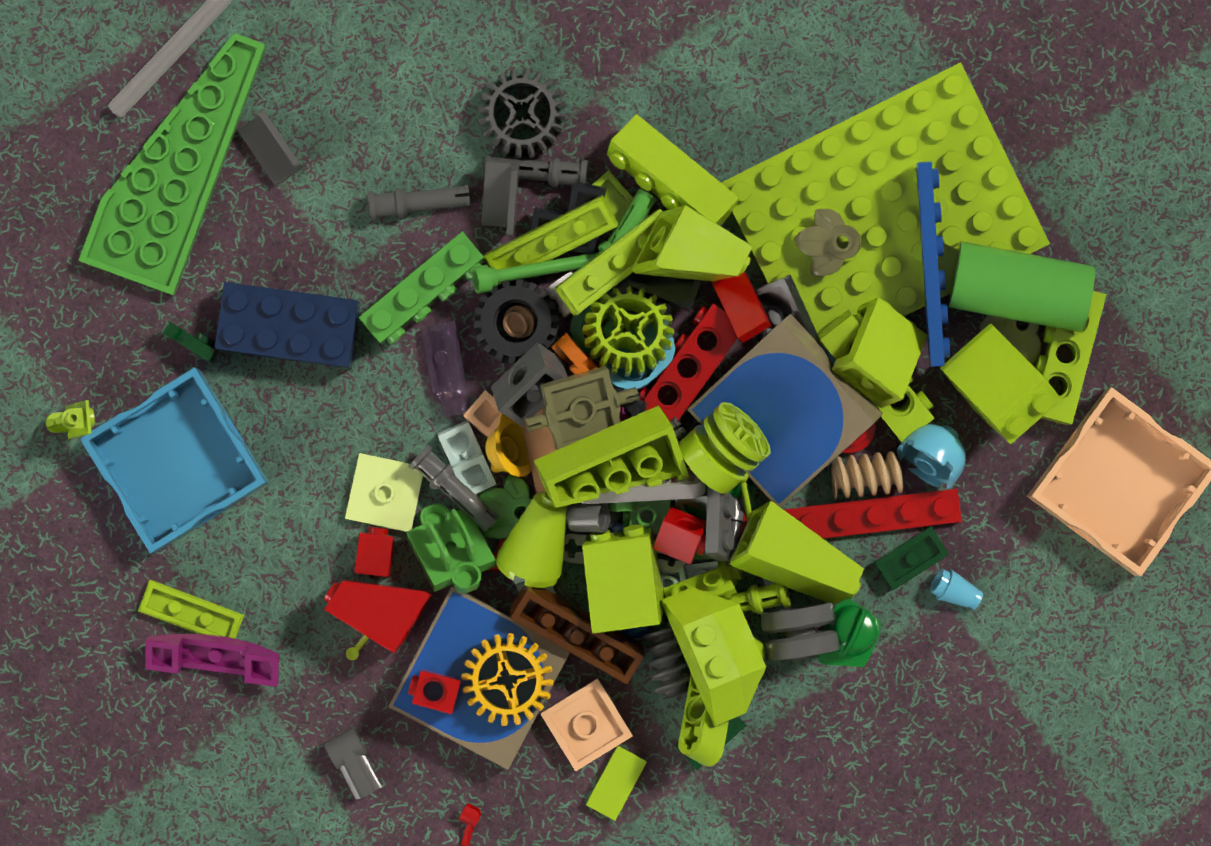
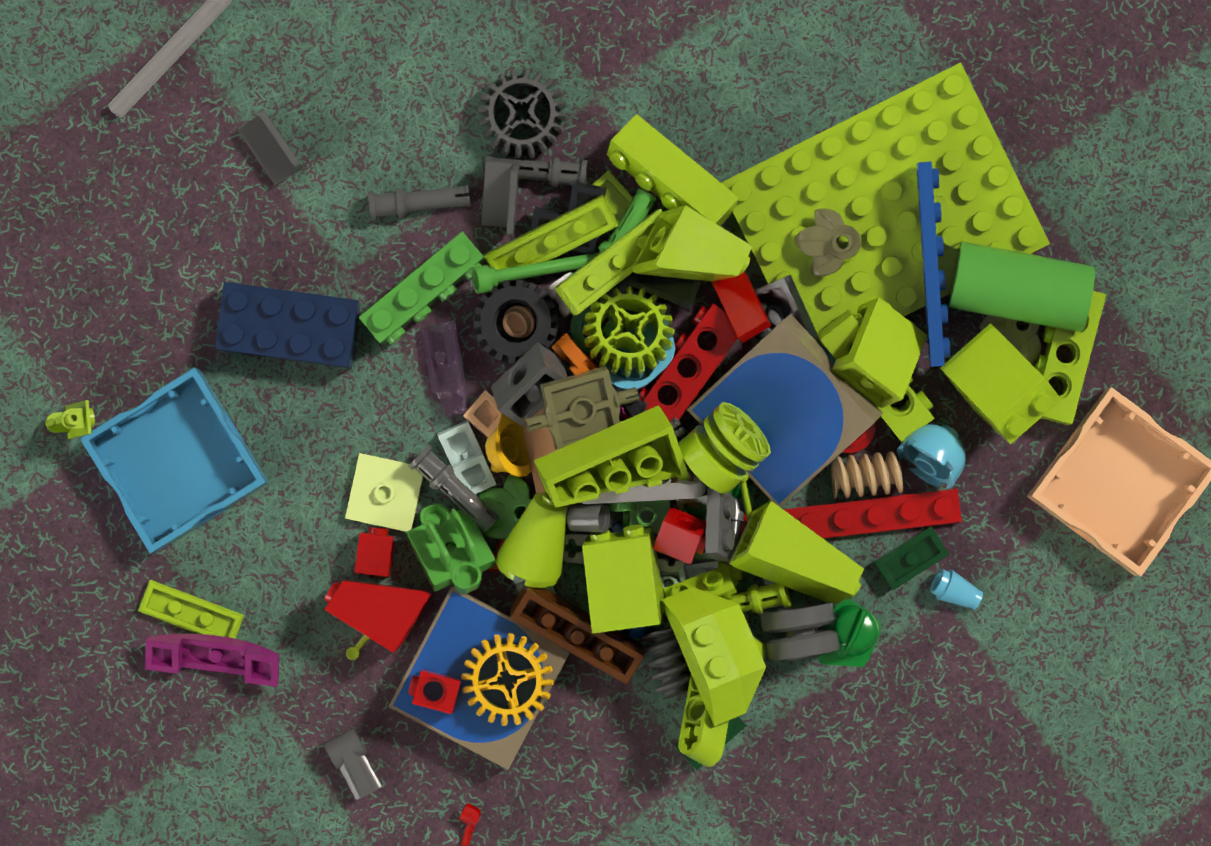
bright green wing [78,33,267,296] -> none
dark green plate [161,320,219,363] -> none
light nougat plate [540,678,633,771] -> none
lime tile [586,745,647,821] -> none

